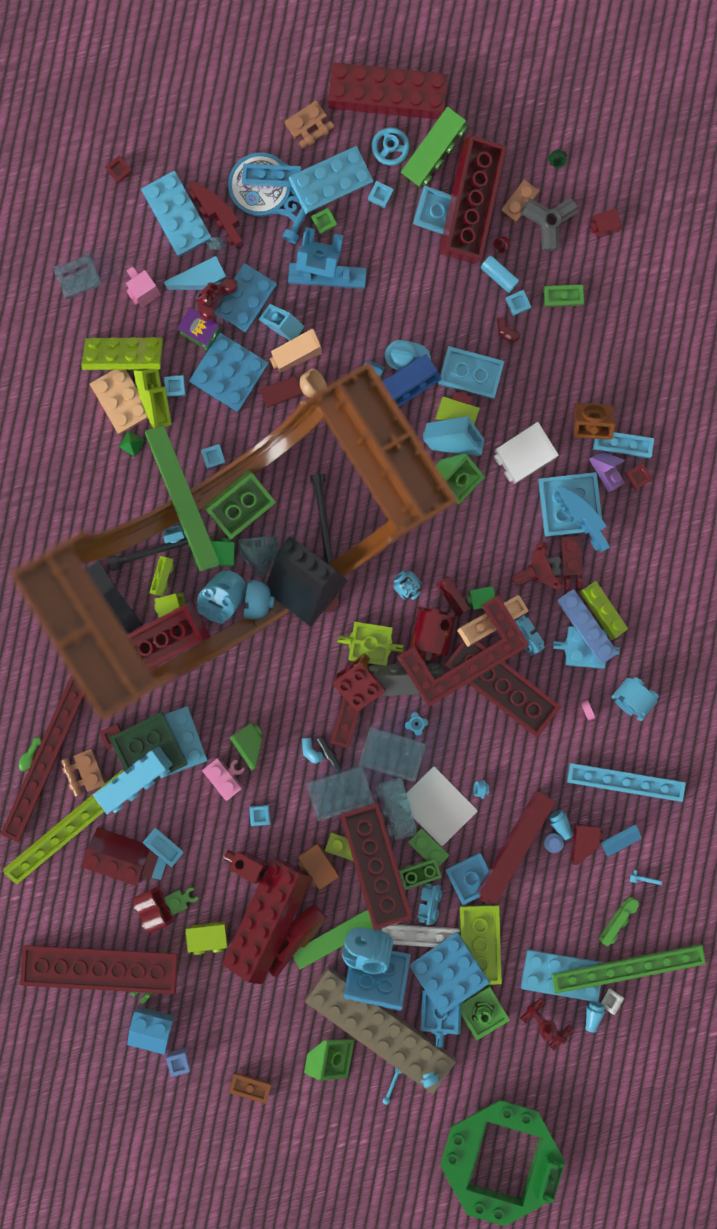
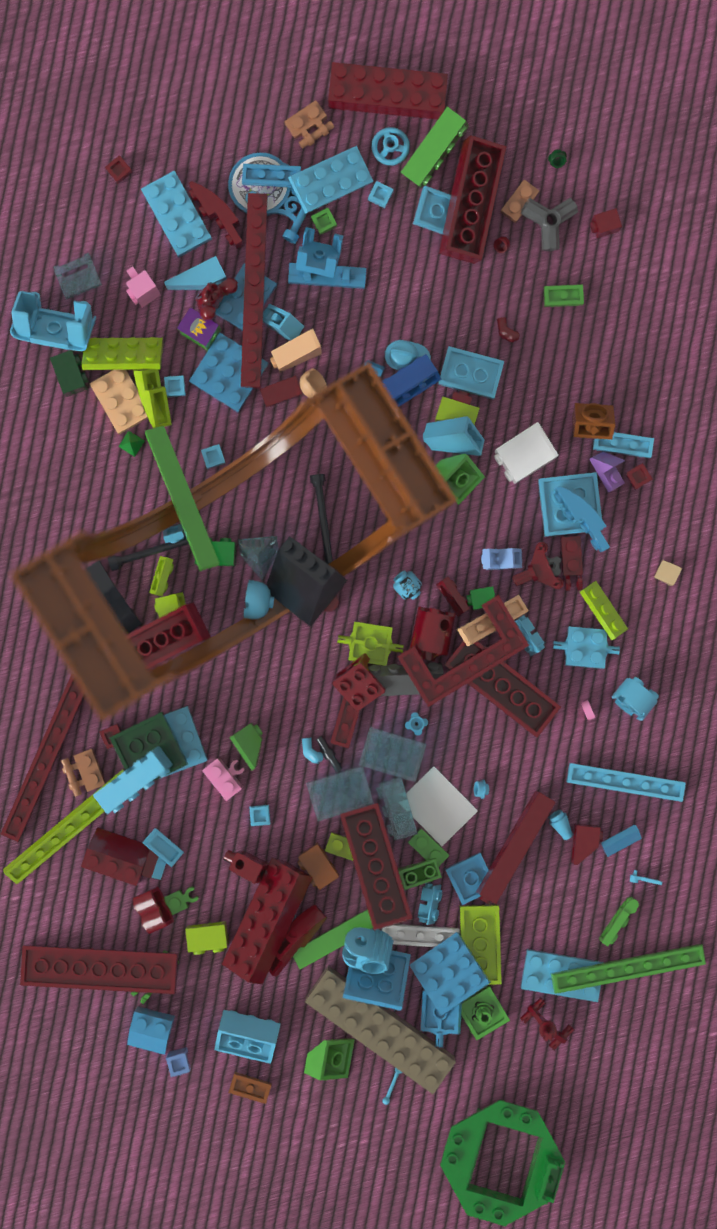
bright green piece [18,737,42,772] -> none
medium azure cylinder [197,571,247,624] -> none
bright green brick [204,469,276,540] -> none
clear light blue plate [206,237,225,250] -> none
medium azure plate [421,1072,440,1088] -> none
medium azure brick [480,256,519,293] -> none
medium azure plate [505,290,531,317] -> none
medium blue plate [544,833,564,853] -> none
medium blue plate [557,589,618,665] -> none
medium azure cone [585,1001,606,1033] -> none
white slope [601,988,624,1015] -> none
none -> medium azure container [10,291,96,351]
none -> dark green brick [50,350,89,397]
none -> medium azure slope [214,1010,280,1064]
none -> dark red plate [241,193,268,388]
none -> light blue brick [481,548,522,570]
none -> tan slope [654,560,682,586]

